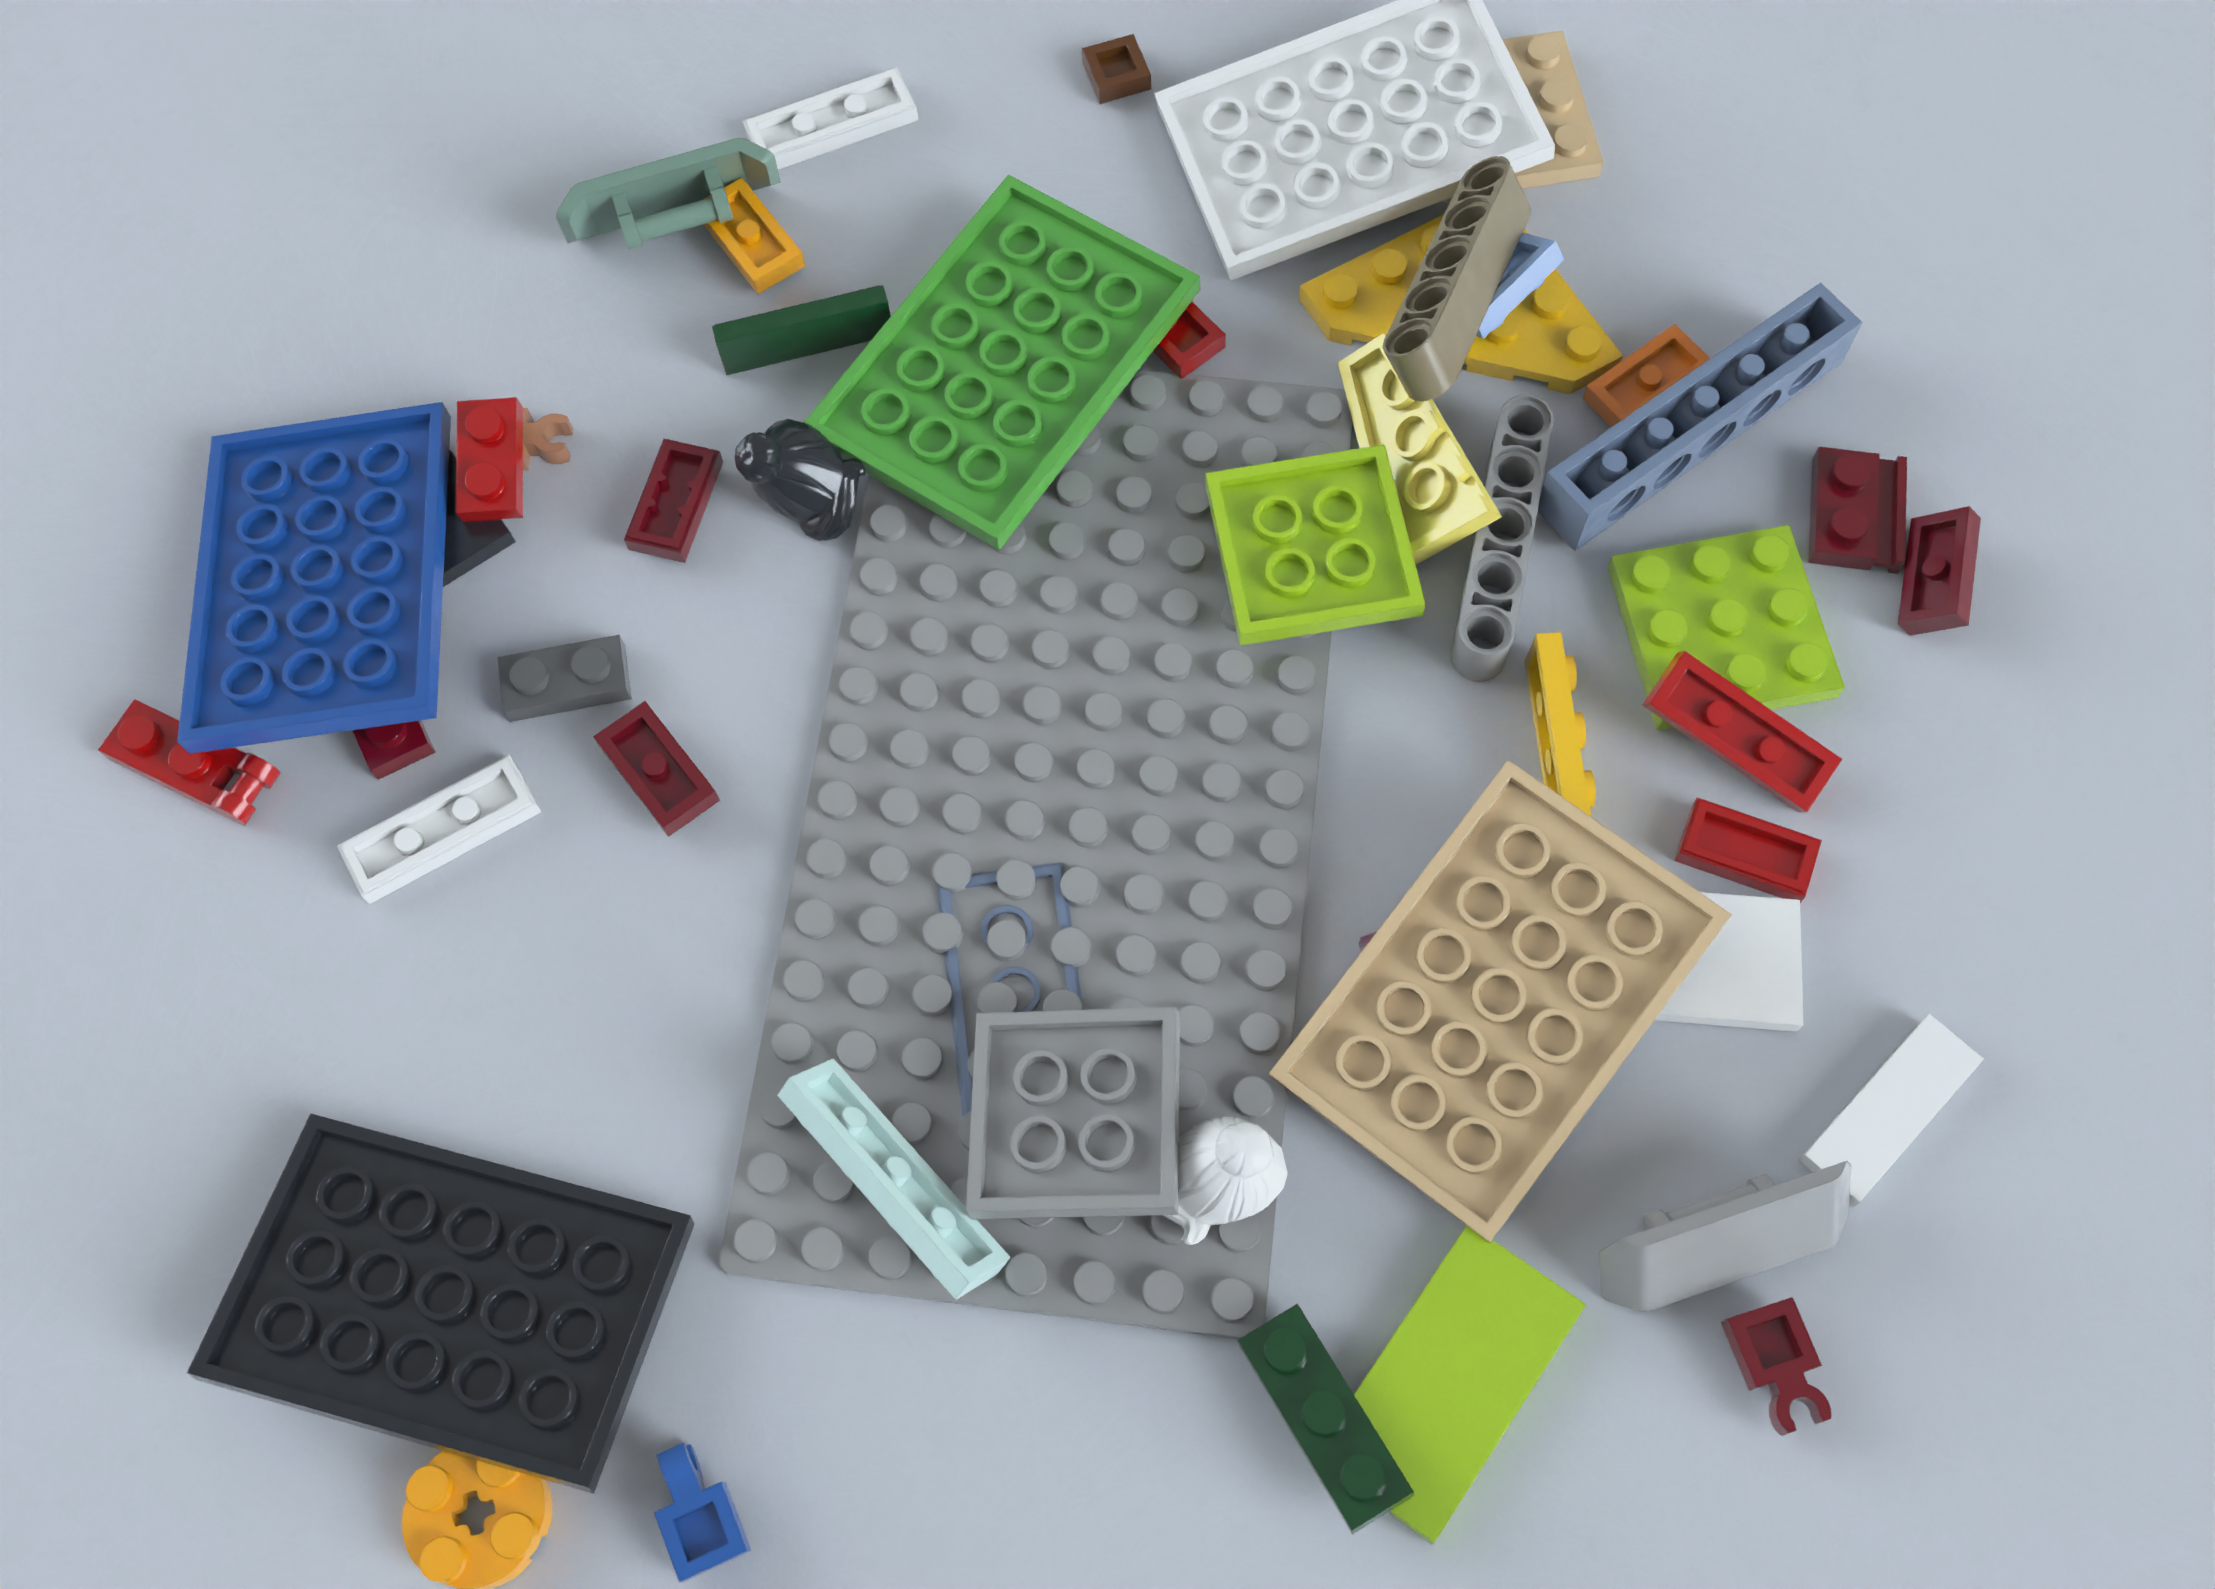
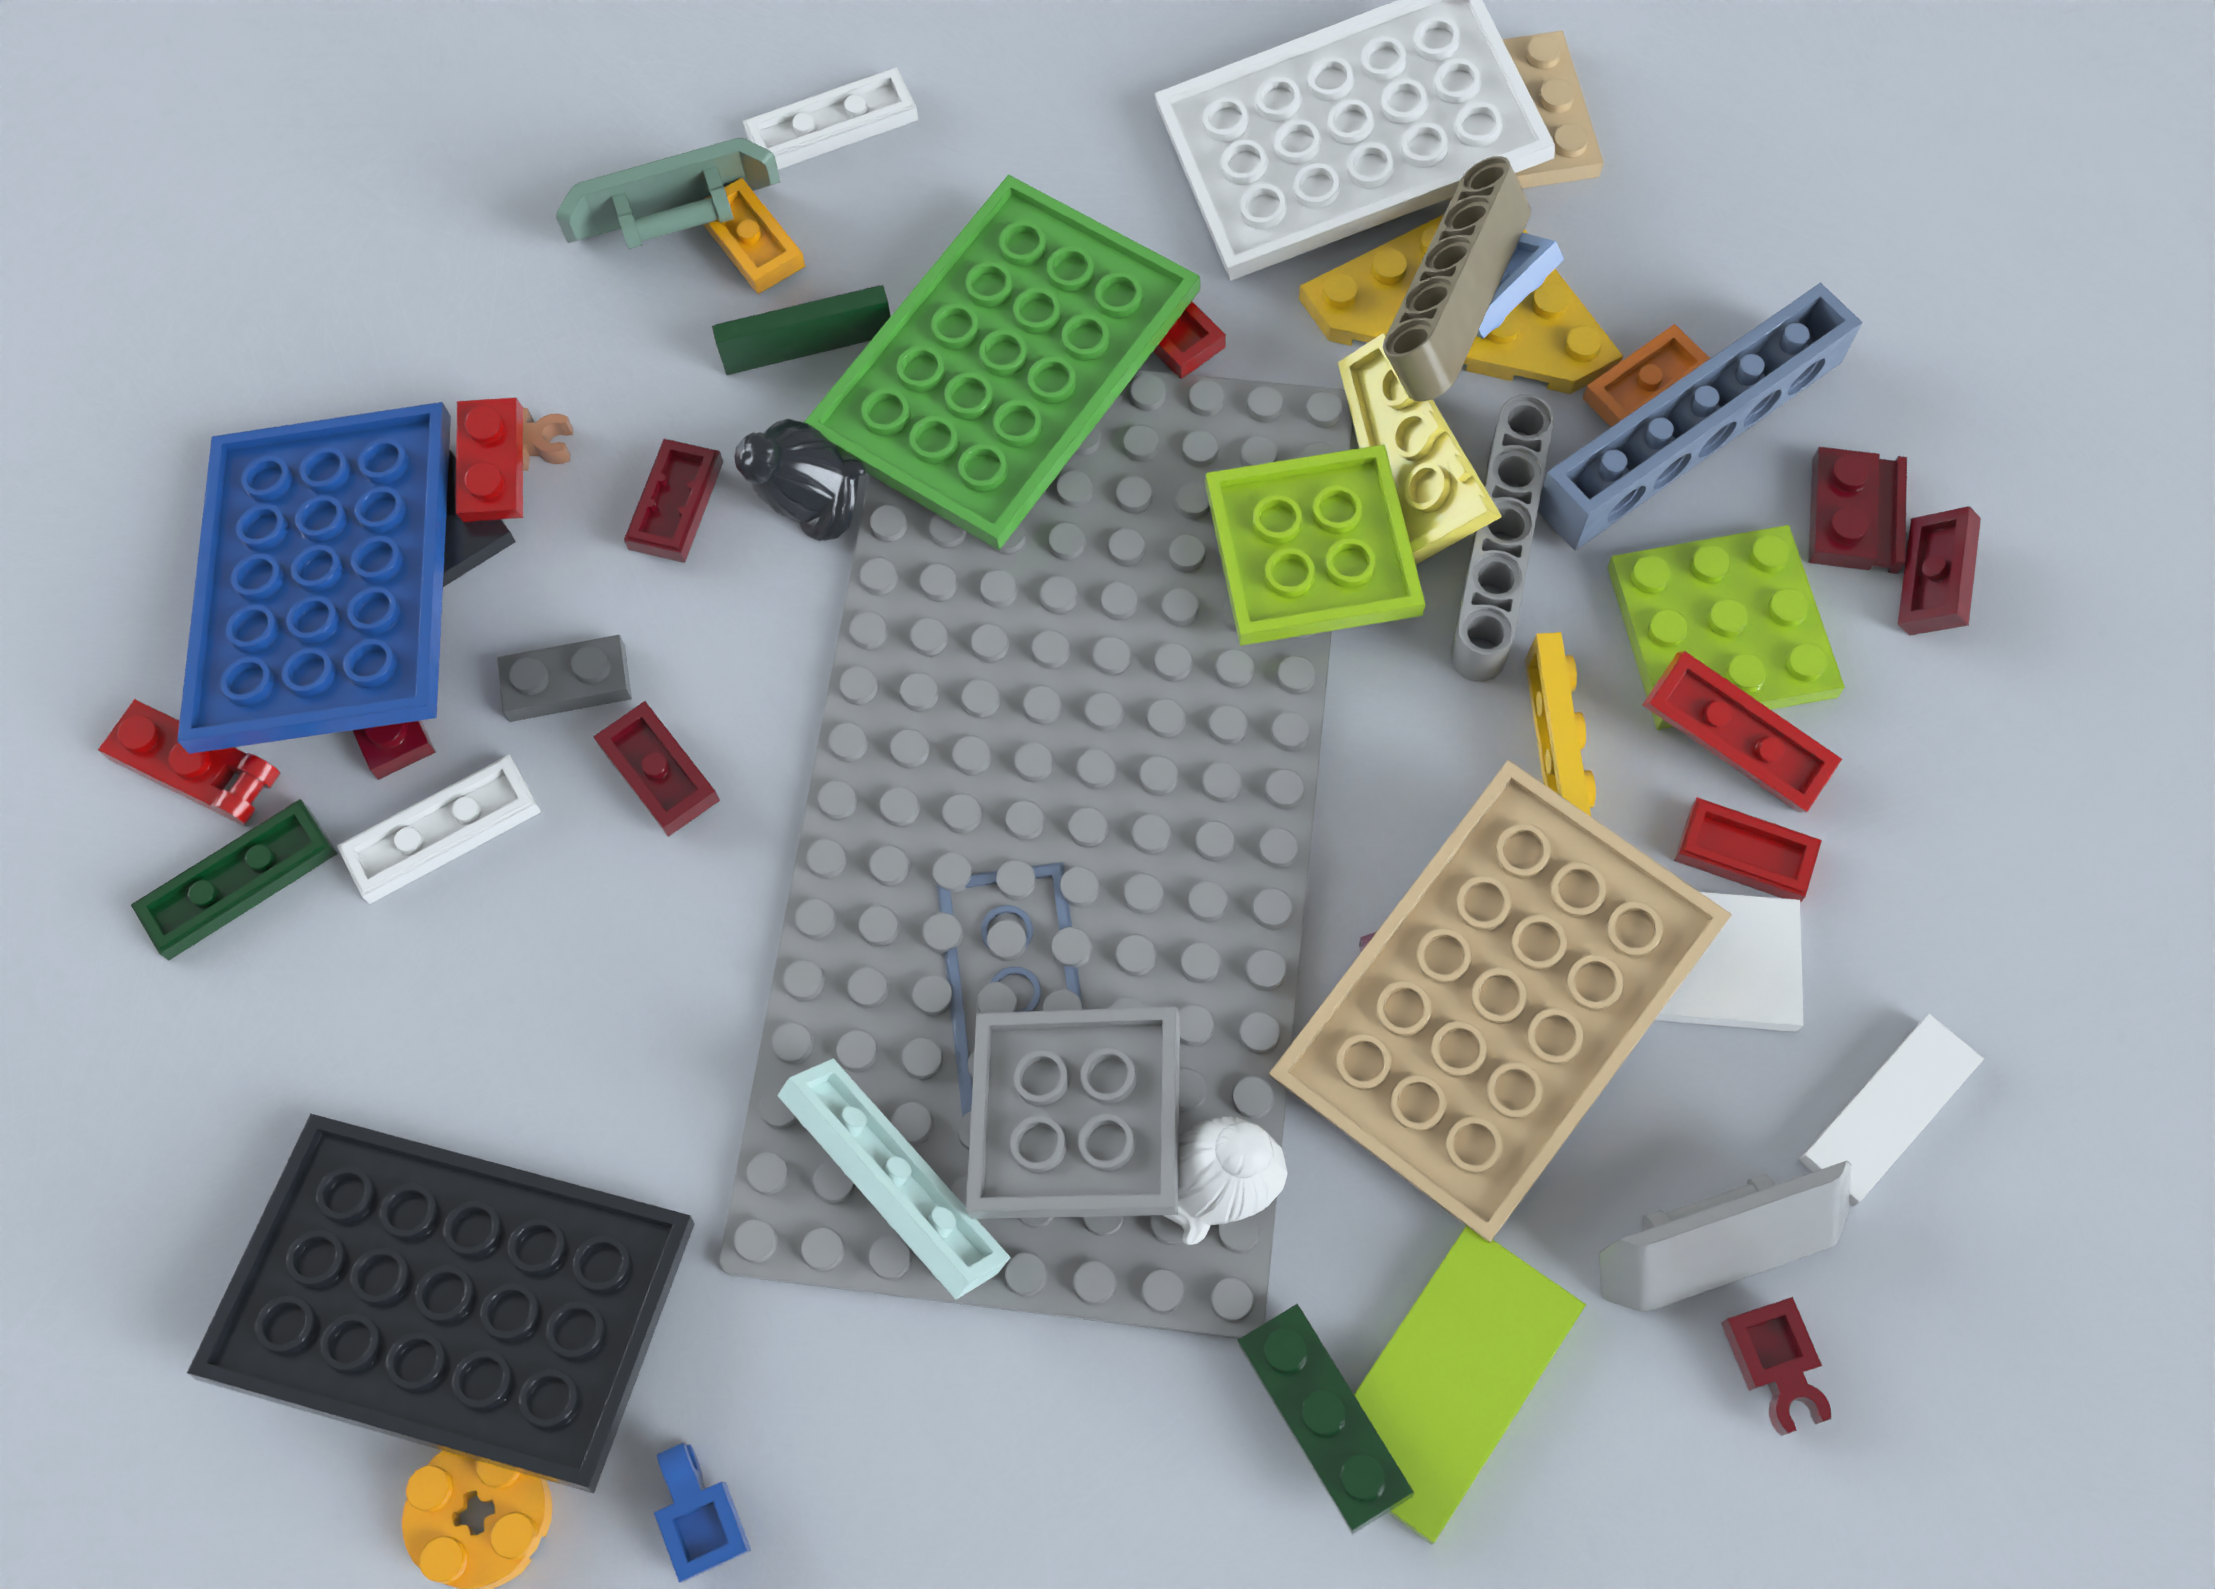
reddish brown tile [1082,34,1151,104] -> none
none -> dark green tile [131,799,338,961]

